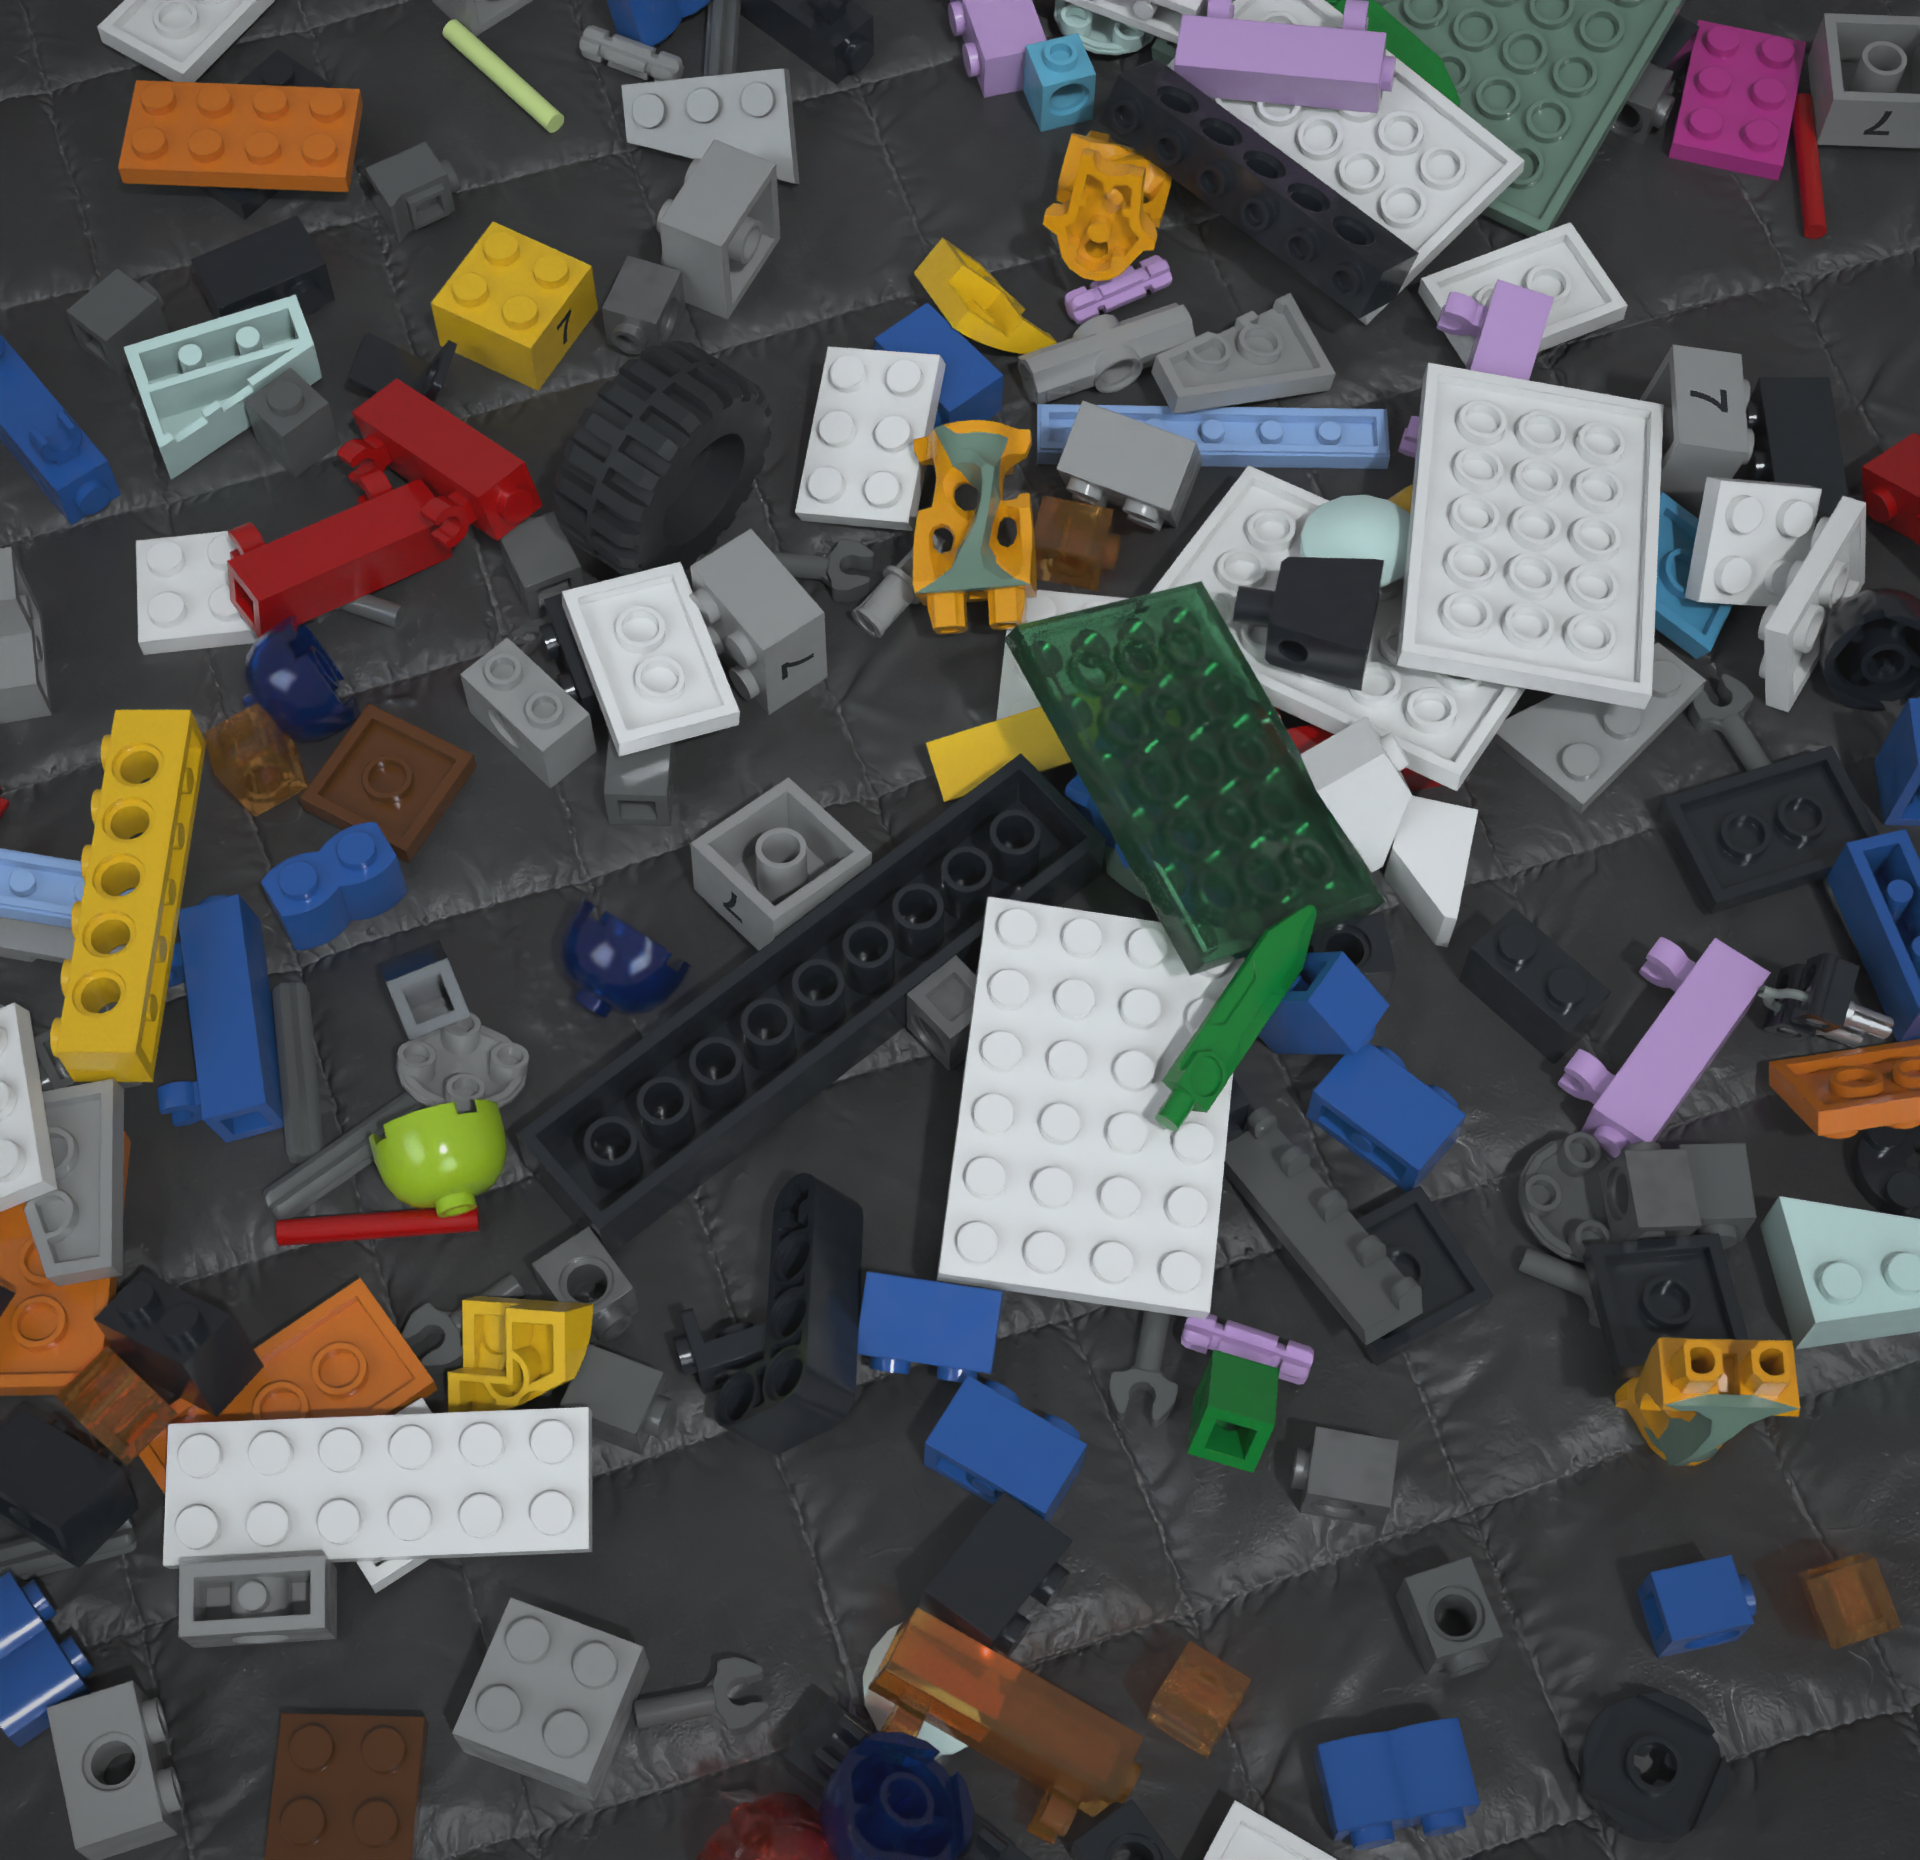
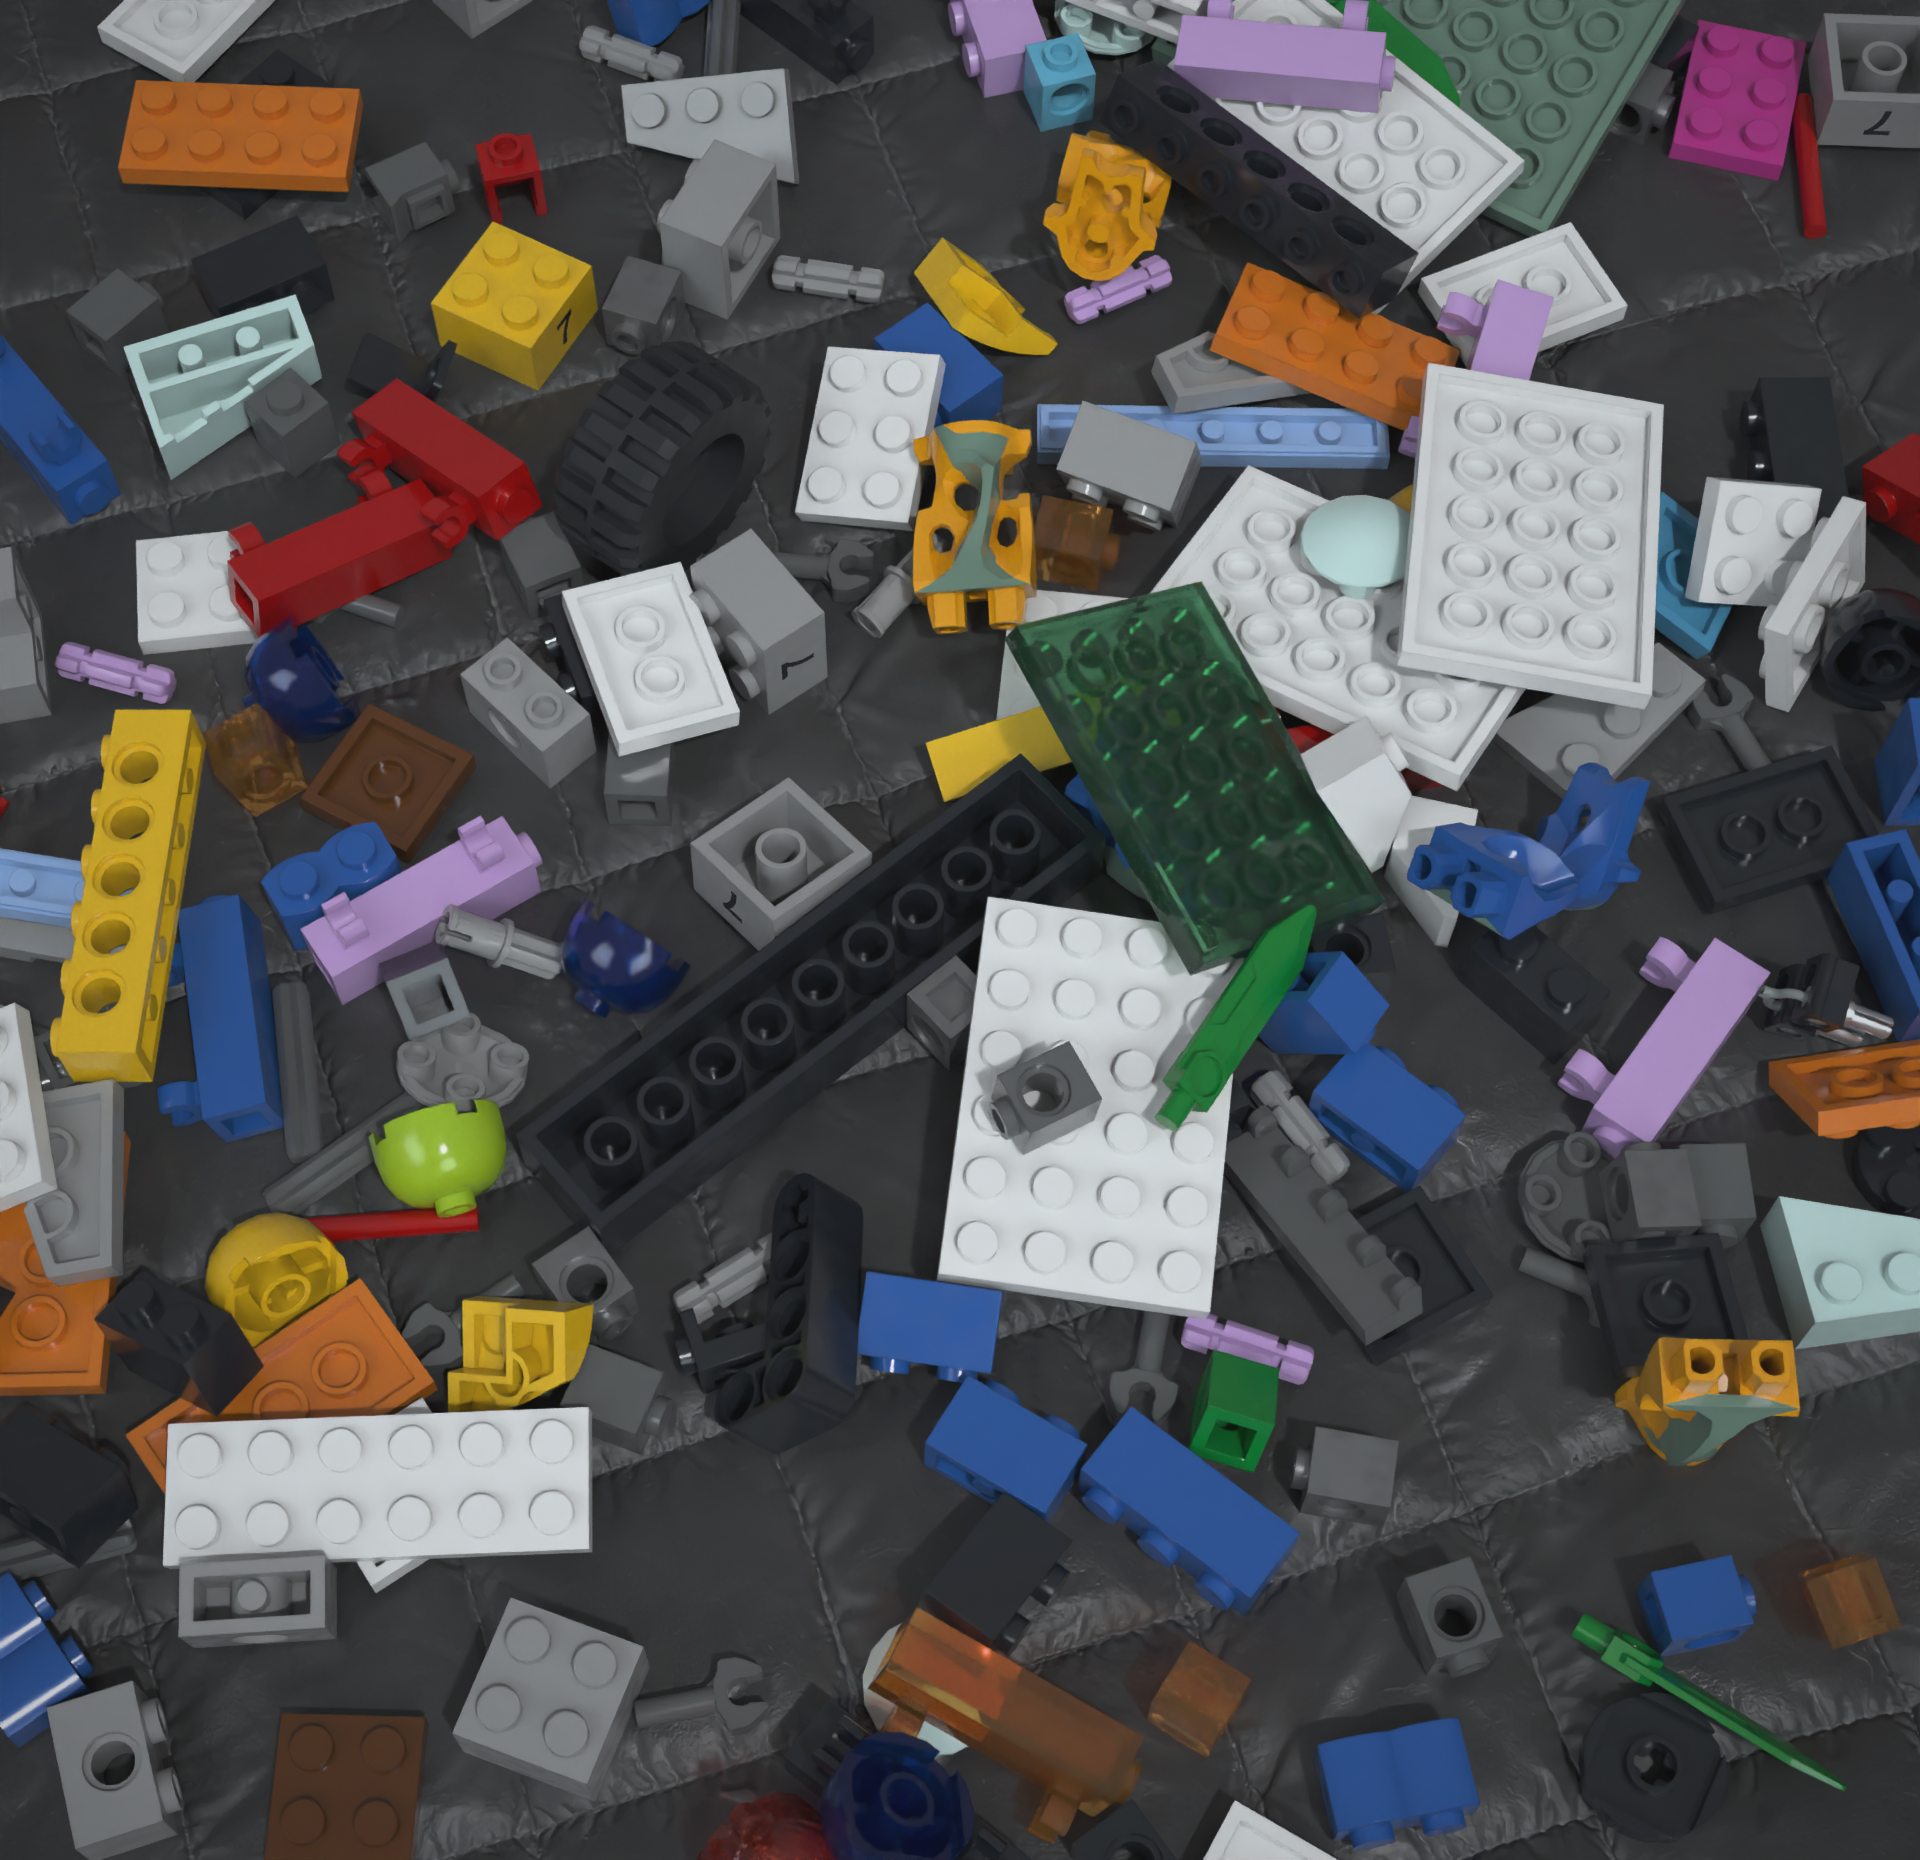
clear orange brick [56,1346,178,1466] -> none
yellowish green bar [442,19,564,133] -> none
light grey piece [1017,303,1196,405] -> none
black torso [1233,557,1384,691] -> none
light grey brick [1640,344,1754,519] -> none
none -> lavender axle [55,642,177,704]
none -> yellow cylinder [205,1212,348,1349]
none -> lavender brick [301,815,543,1005]
none -> light grey axle [435,904,566,979]
none -> red window [475,133,548,224]
none -> light grey axle [673,1232,772,1324]
none -> light grey axle [772,255,885,303]
none -> dark grey brick [988,1041,1102,1155]
none -> blue brick [1078,1406,1300,1616]
none -> orange plate [1209,262,1461,431]
none -> light grey axle [1250,1070,1350,1186]
none -> blue hips [1407,762,1650,940]
none -> green piece [1571,1612,1848,1792]

